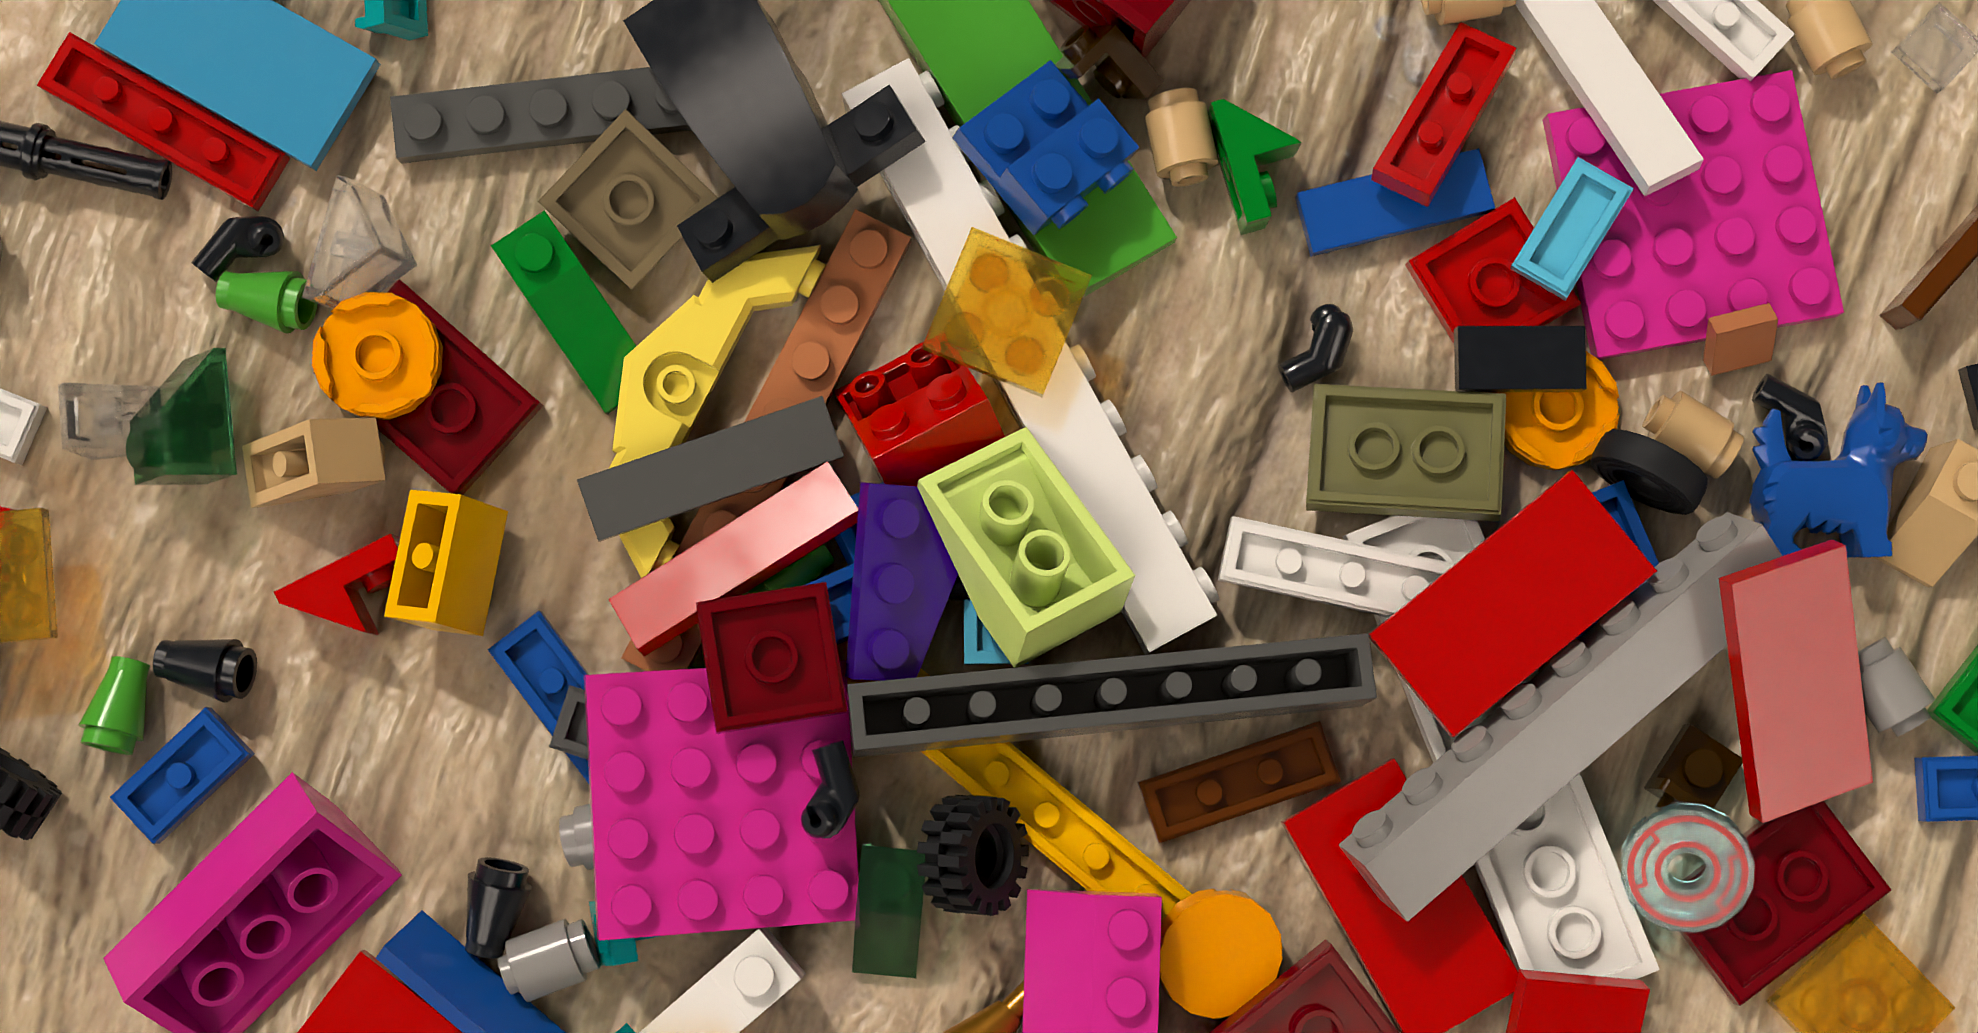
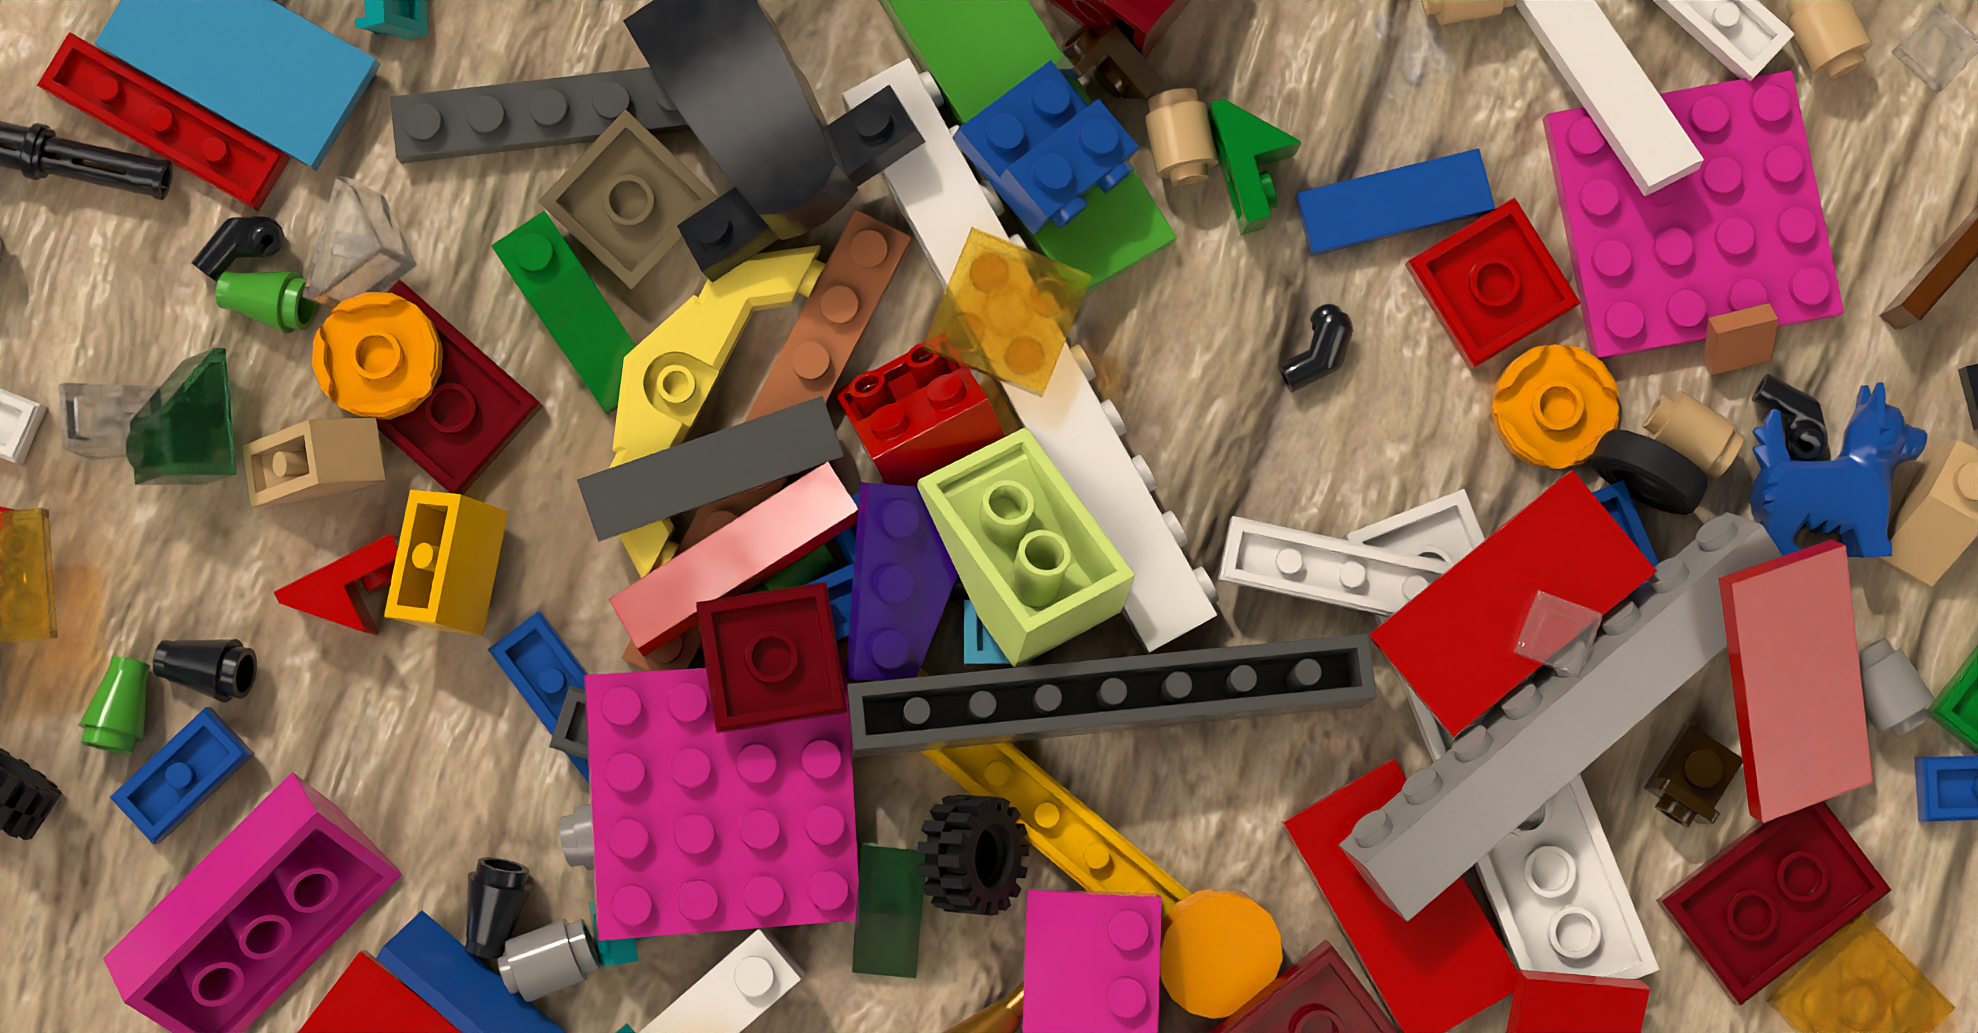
black arm [801,740,860,838] -> none
reddish brown tile [1137,721,1341,843] -> none
olive tile [1306,384,1506,522] -> none
red plate [1371,22,1517,207] -> none
black tile [1454,326,1587,392] -> none
medium azure tile [1510,157,1634,301] -> none
clear light blue tile [1621,802,1755,933] -> none
none -> clear tile [1514,590,1603,678]

